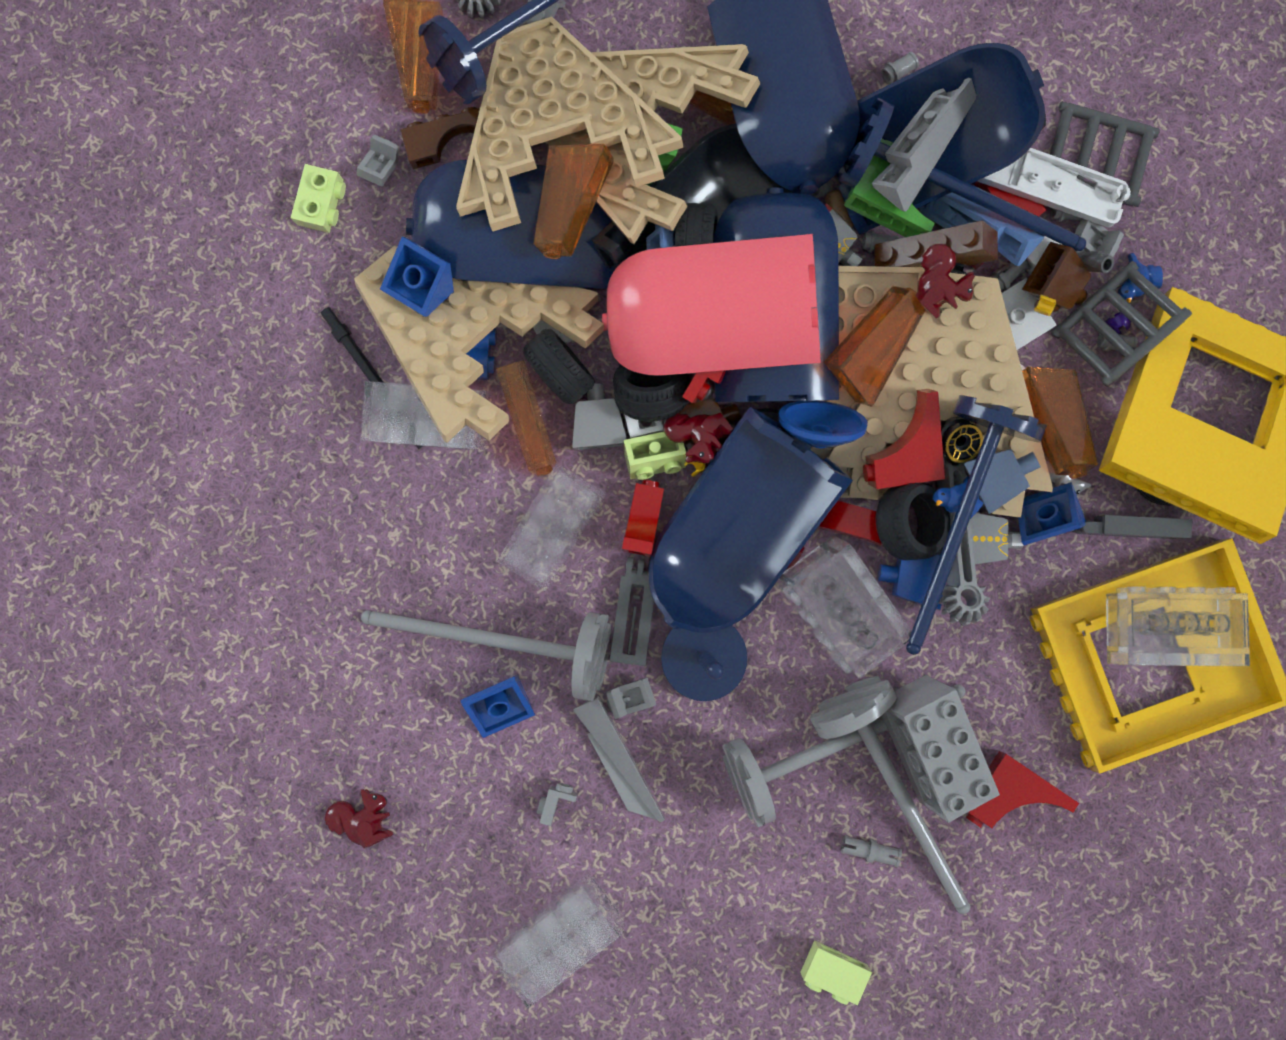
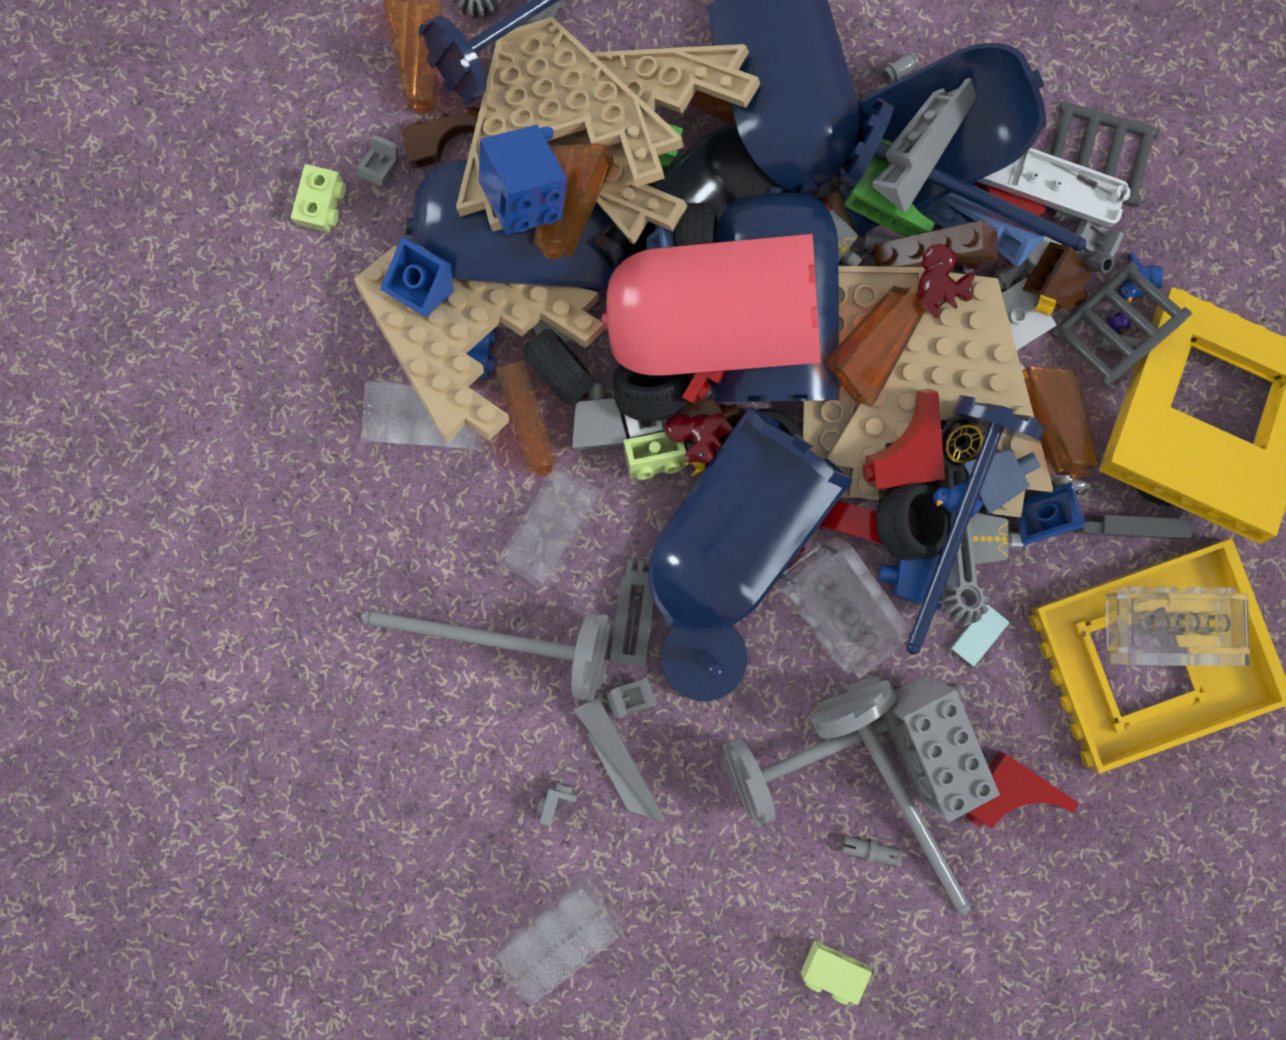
black bar [321,307,427,450] -> none
dark red animal [325,789,393,849] -> none
blue slope [460,674,535,738] -> none
red arch [622,480,664,557] -> none
blue dish [778,400,868,448] -> none
none -> blue container [479,124,567,235]
none -> light aqua tile [950,604,1010,667]

